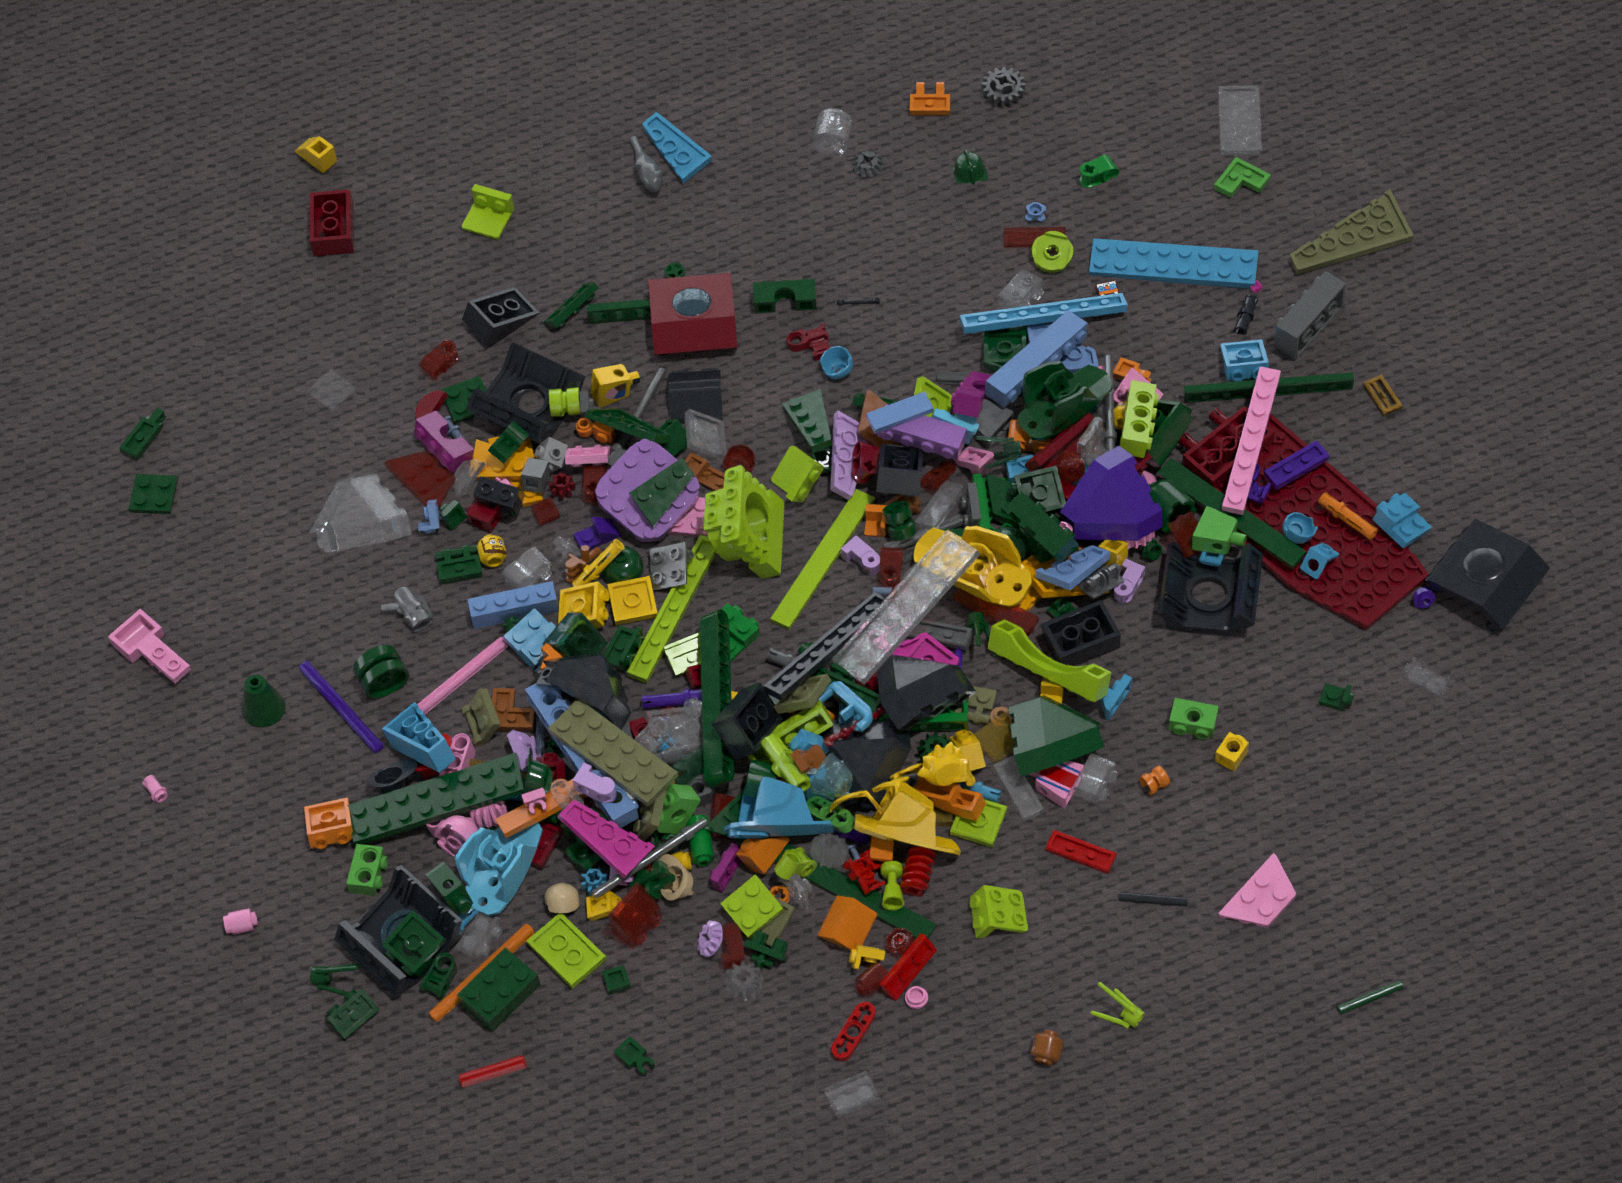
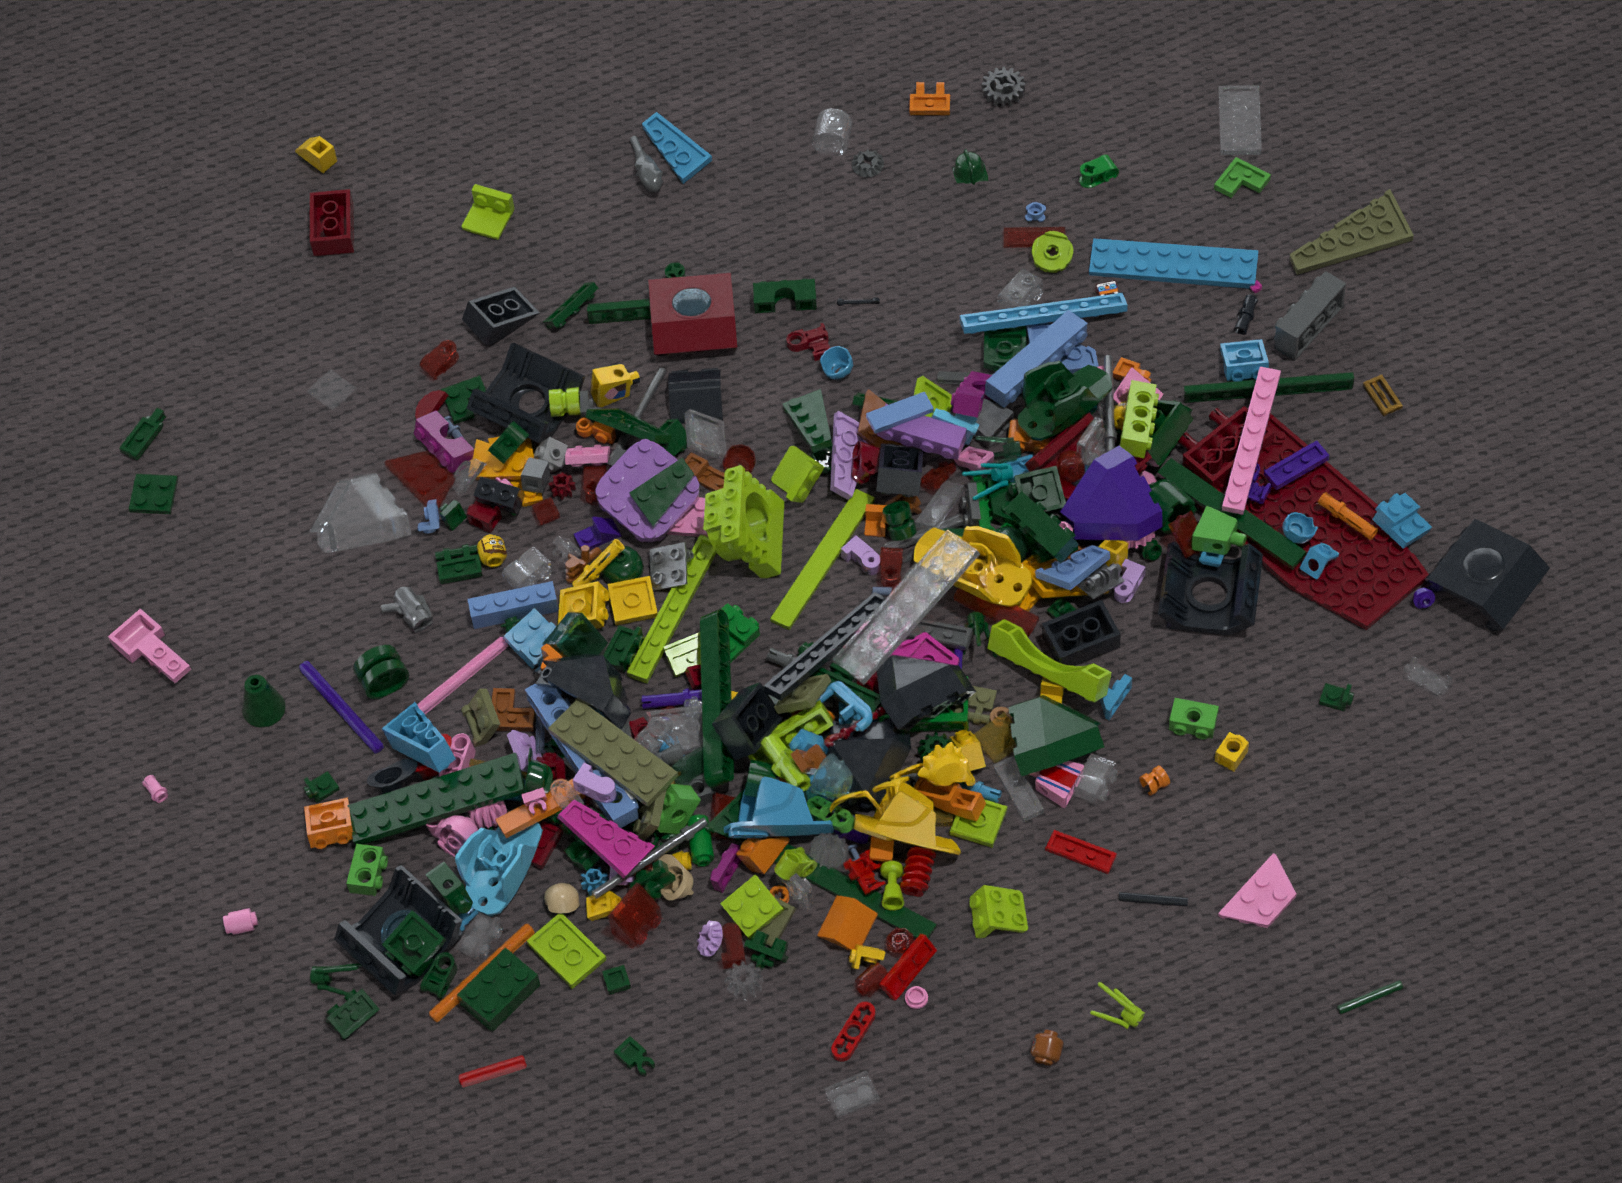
none -> dark green bracket [303,771,340,803]
none -> teal plant [962,463,1013,500]

